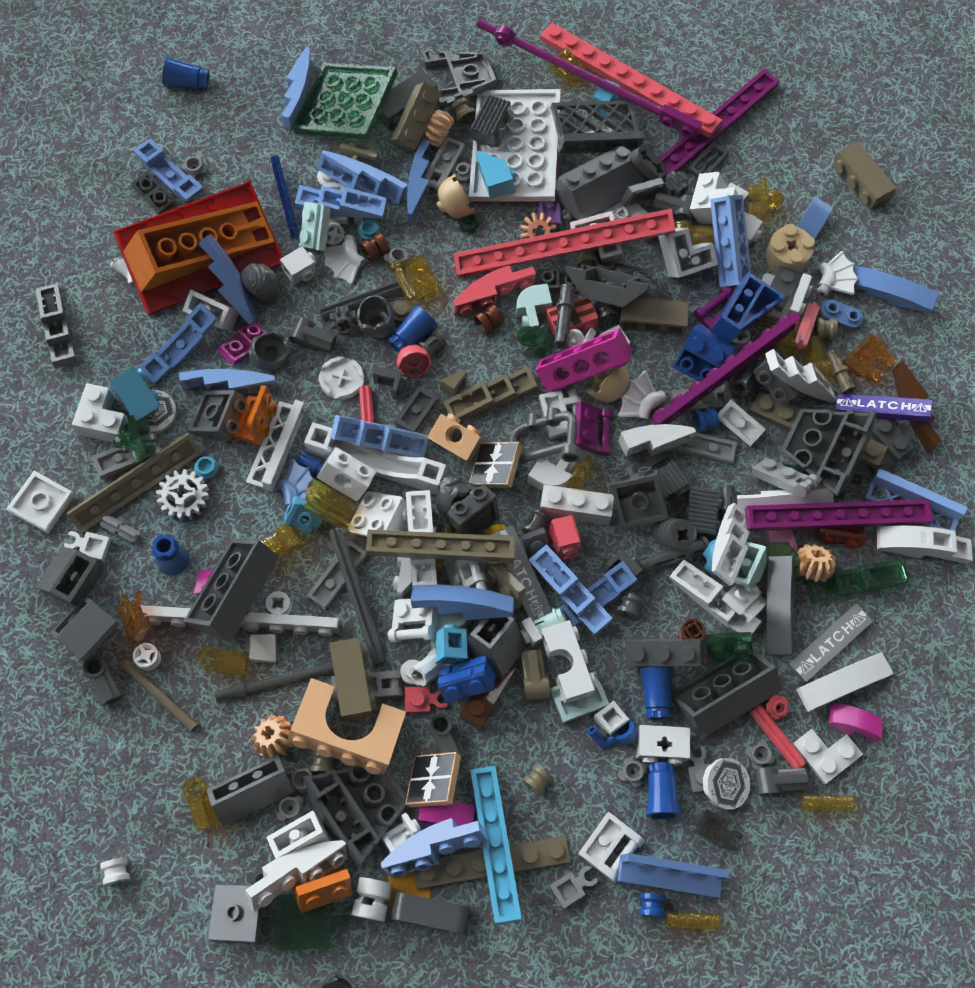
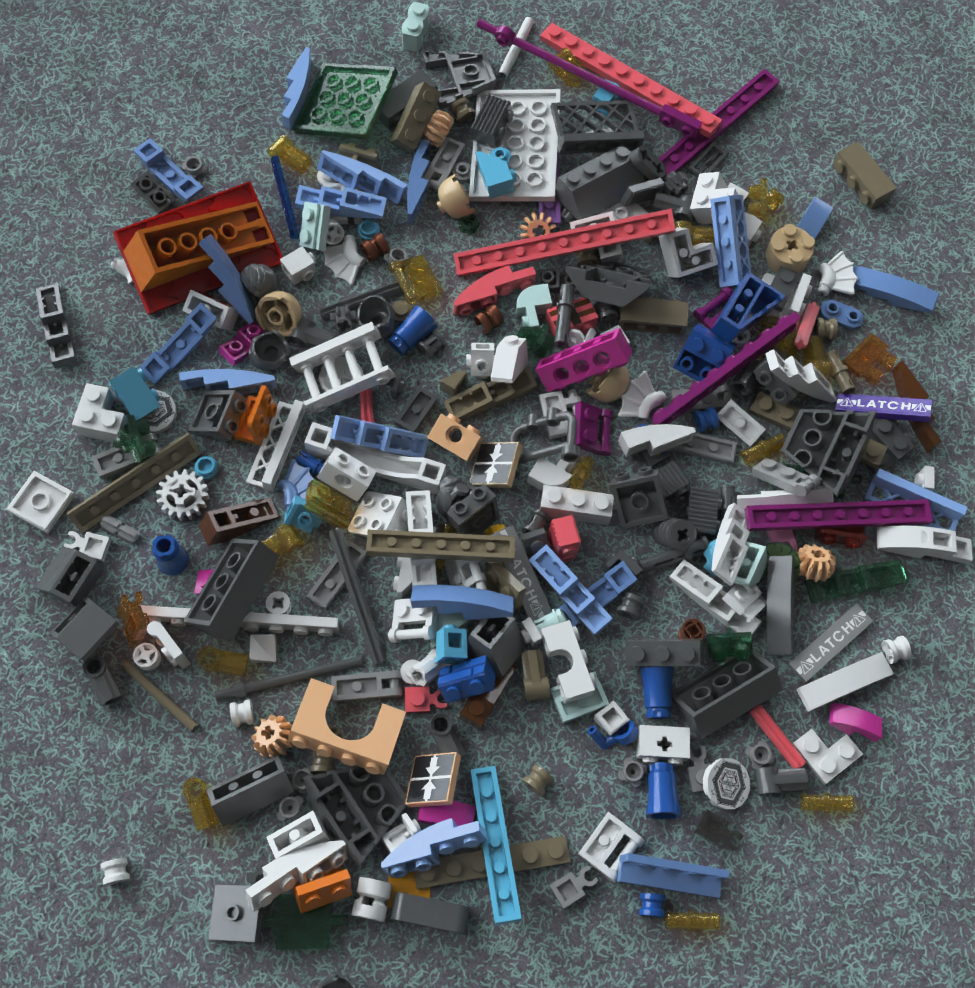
blue plant [162,56,210,90] -> none
dark tan brick [329,637,376,721] -> none
coral hair [397,345,431,377] -> none
coral plate [765,695,789,720] -> none
none -> white plate [147,621,191,669]
none -> reddish brown slope [199,497,280,546]
none -> white wheel [230,699,255,728]
none -> tan cylinder [255,291,302,337]
none -> clear yellow piece [267,135,312,174]
none -> white fence [289,322,396,412]
none -> light aqua brick [402,2,429,52]
none -> white brick [466,343,495,379]
none -> medium azure plate [490,147,511,165]
none -> white slope [491,335,528,383]
none -> white piece [498,17,534,79]
none -> clear yellow pin [740,433,786,465]
none -> white wheel [882,636,912,664]
none -> white plate [914,466,934,491]

